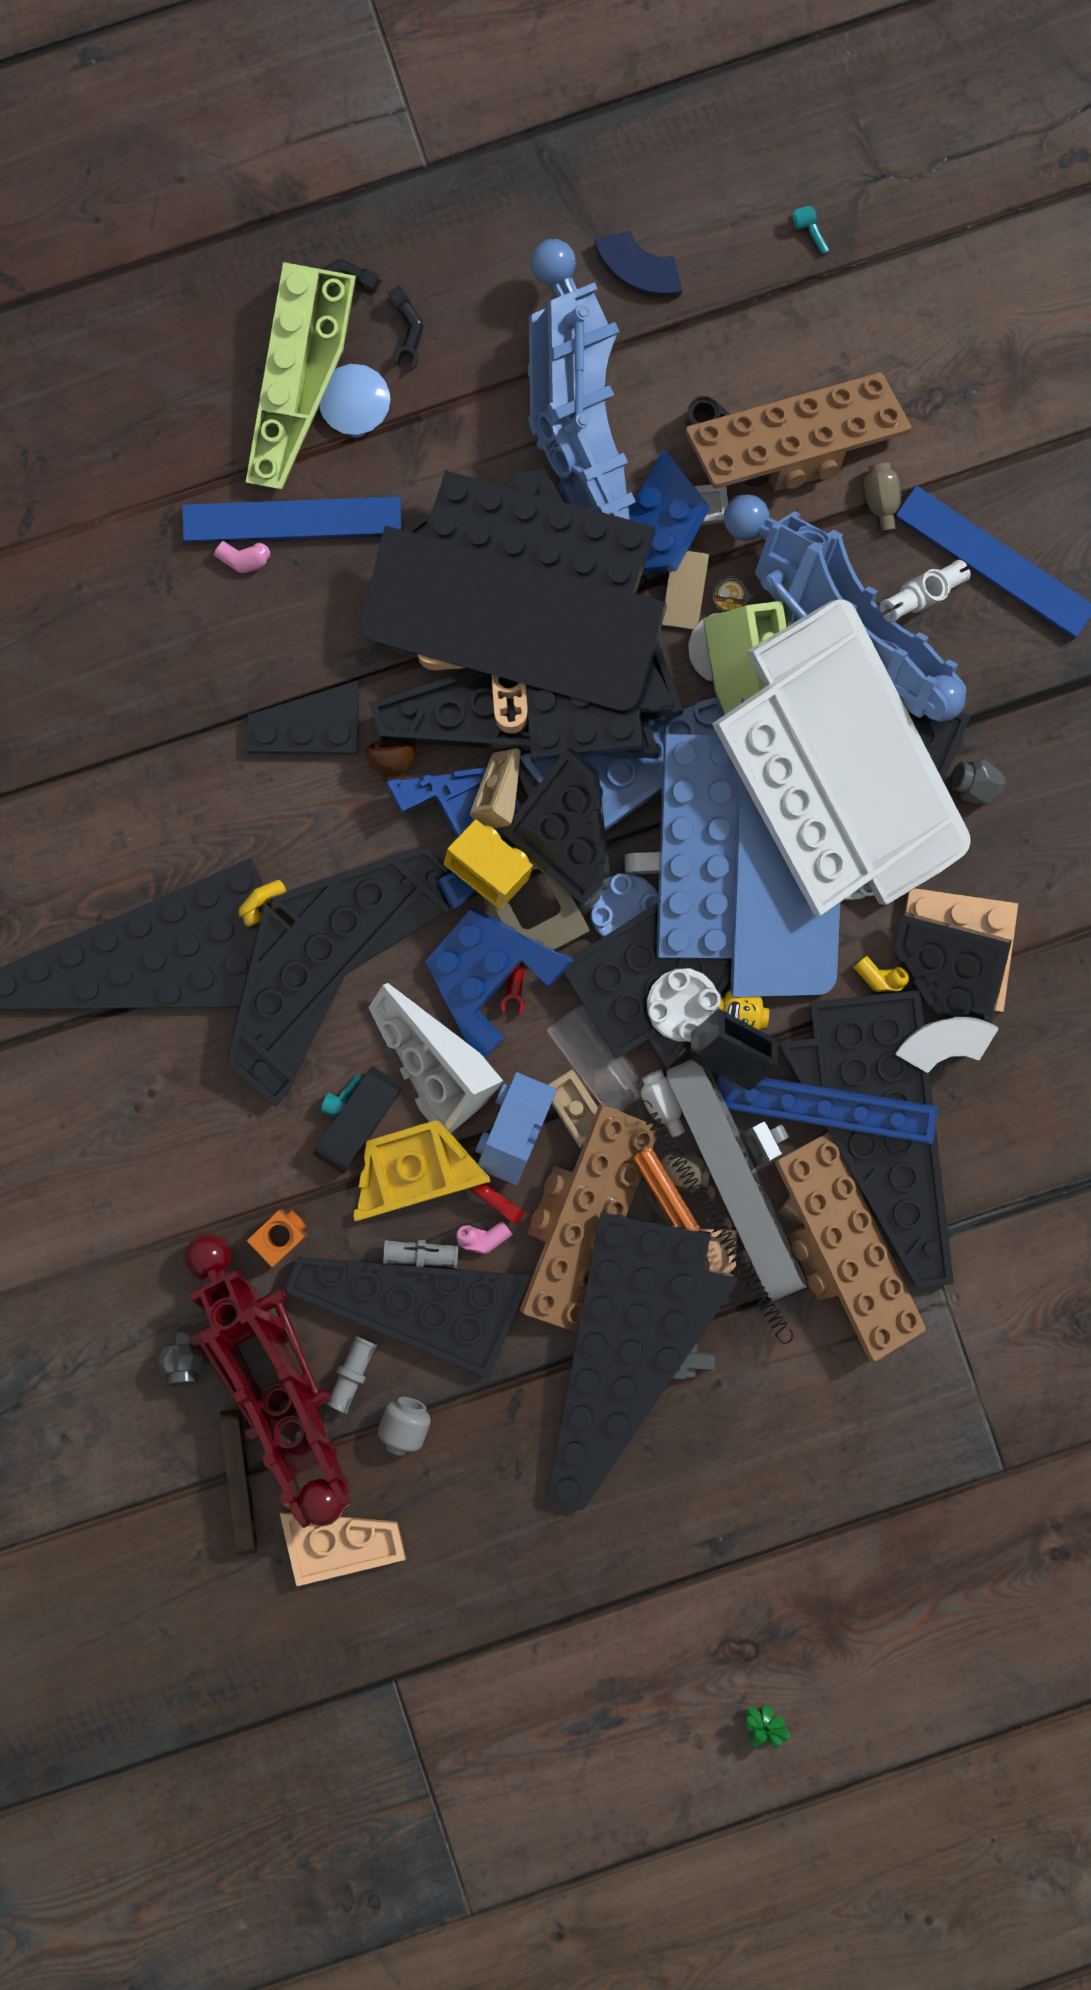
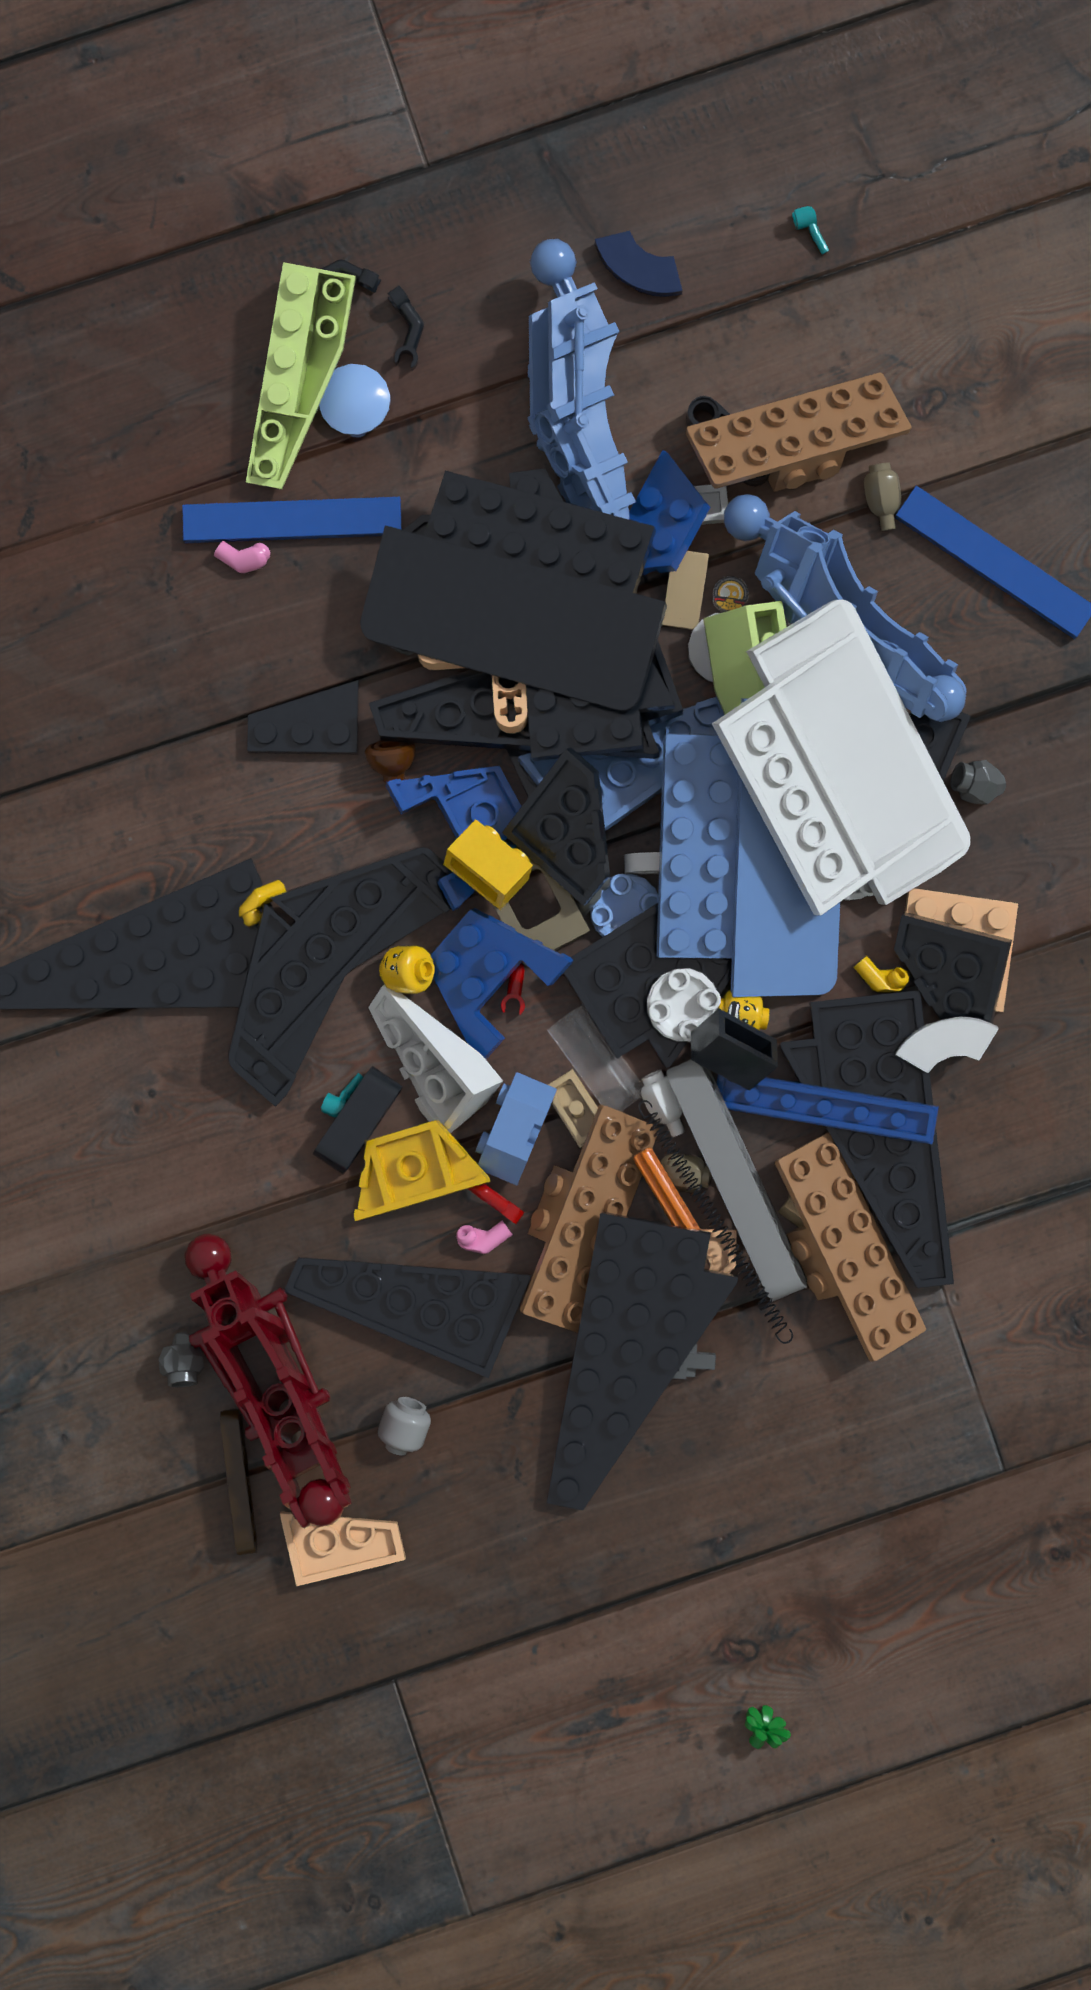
orange brick [247,1209,308,1268] -> none
light grey pin [326,1336,377,1414] -> none
light grey pin [383,1240,458,1269] -> none
tan slope [470,748,521,828] -> none
light grey tile [739,1121,789,1166] -> none
white pin [879,560,971,622] -> none
none -> yellow head [379,946,435,994]

